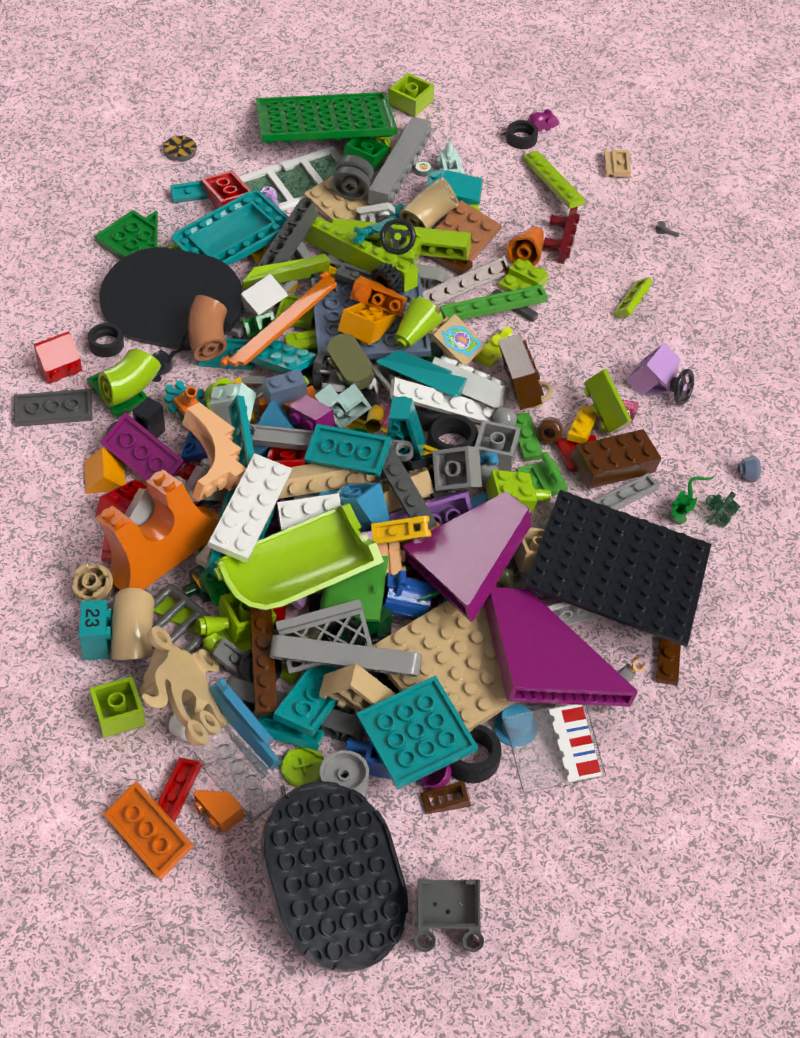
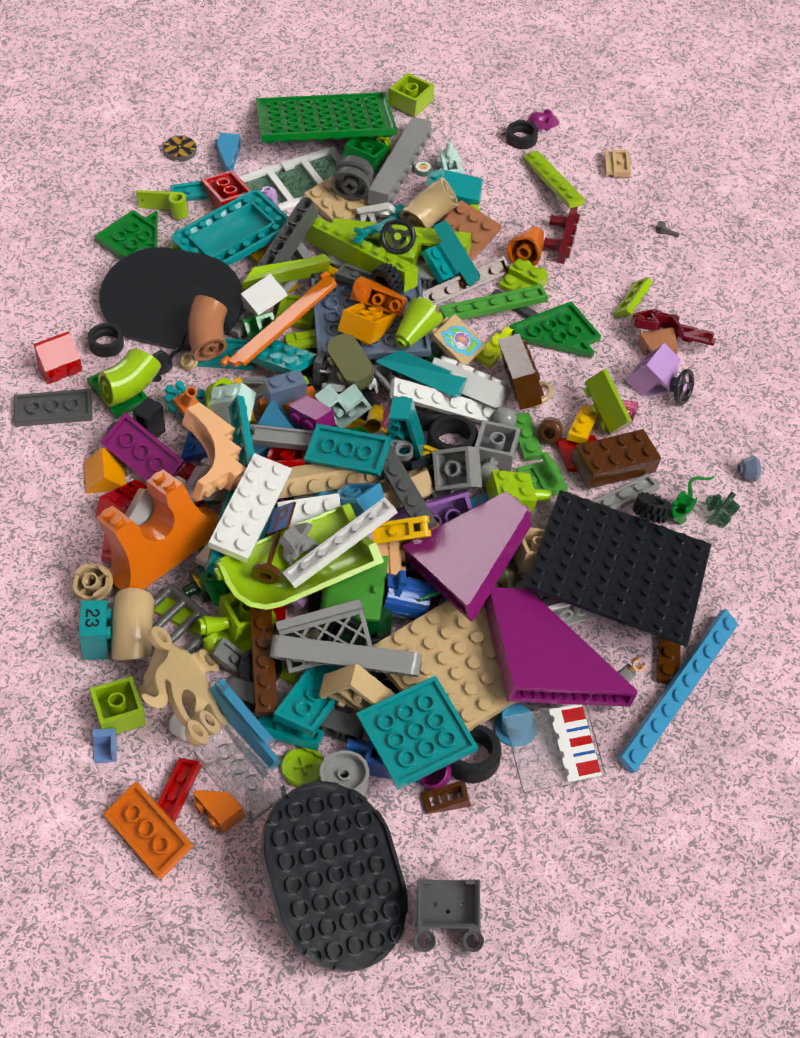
dark azure arm [480,452,499,466] -> none
none -> medium blue panel [93,728,117,763]
none -> lime door [136,190,189,220]
none -> tan plate [180,353,198,371]
none -> dark azure slope [215,132,241,172]
none -> reddish brown piece [251,501,296,584]
none -> light grey piece [279,522,319,566]
none -> white plate [282,497,398,588]
none -> teal plate [421,221,480,287]
none -> green wing [510,301,601,358]
none -> dark azure plate [617,609,738,773]
none -> dark red piece [631,309,716,346]
none -> black tyre [632,492,672,523]
none -> nougat torso [638,328,678,356]

